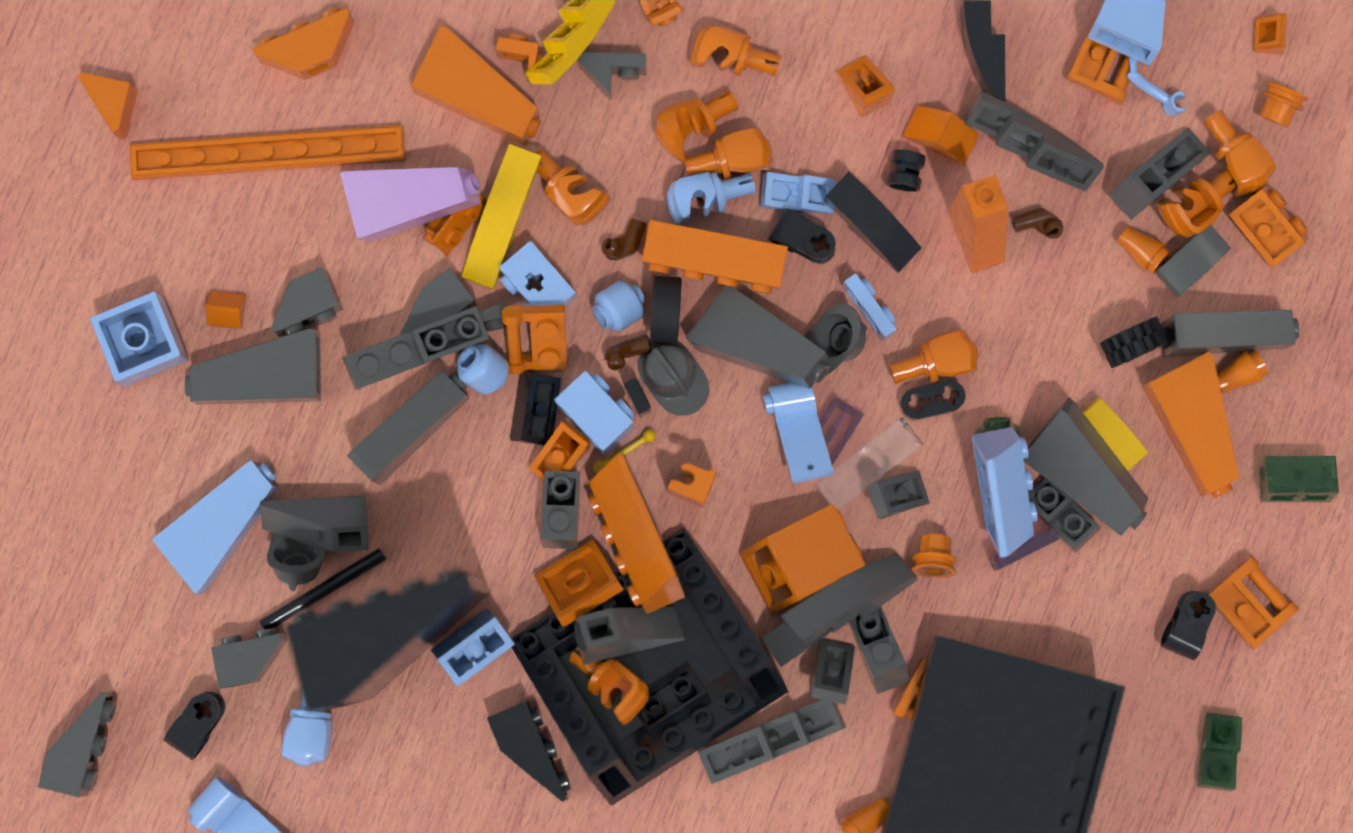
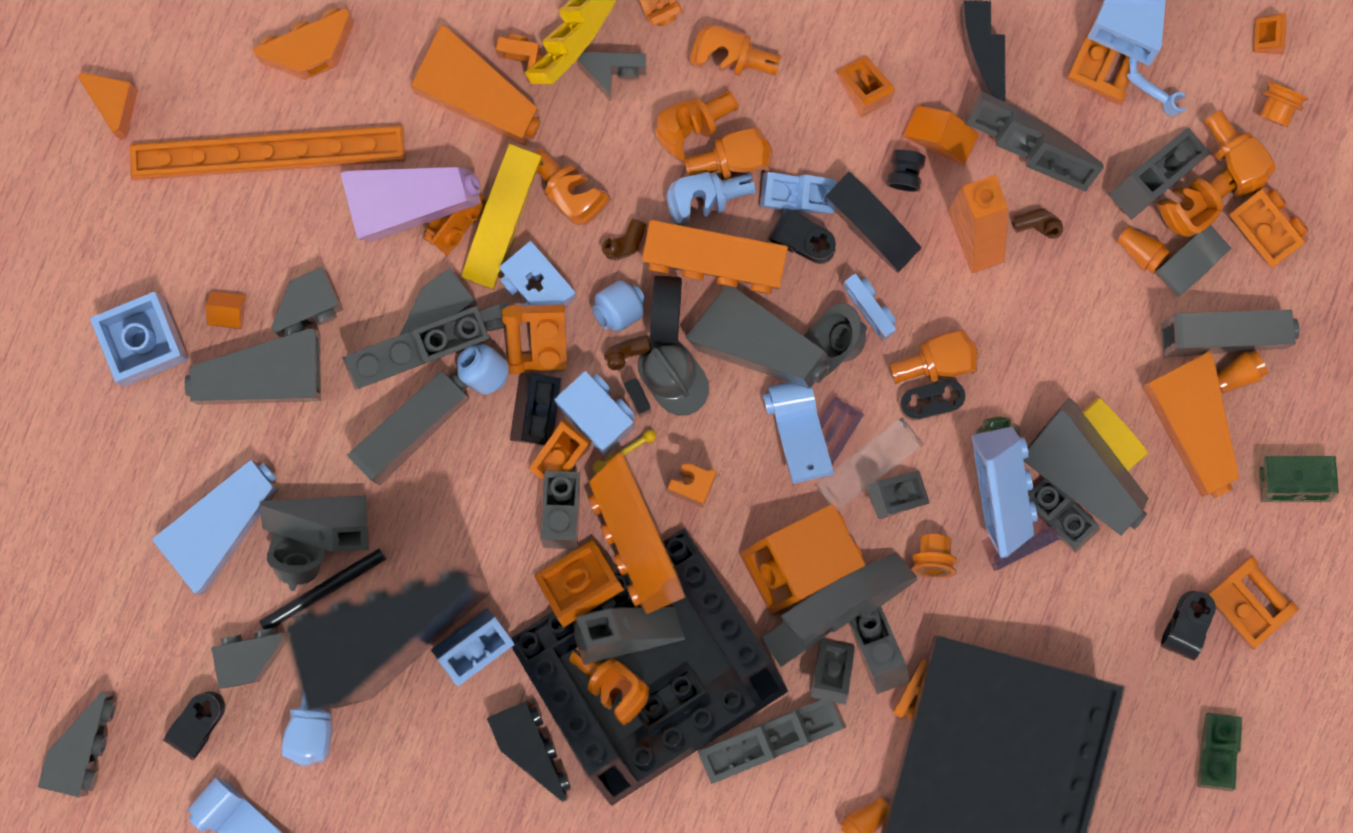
black tyre [1100,316,1169,368] -> none

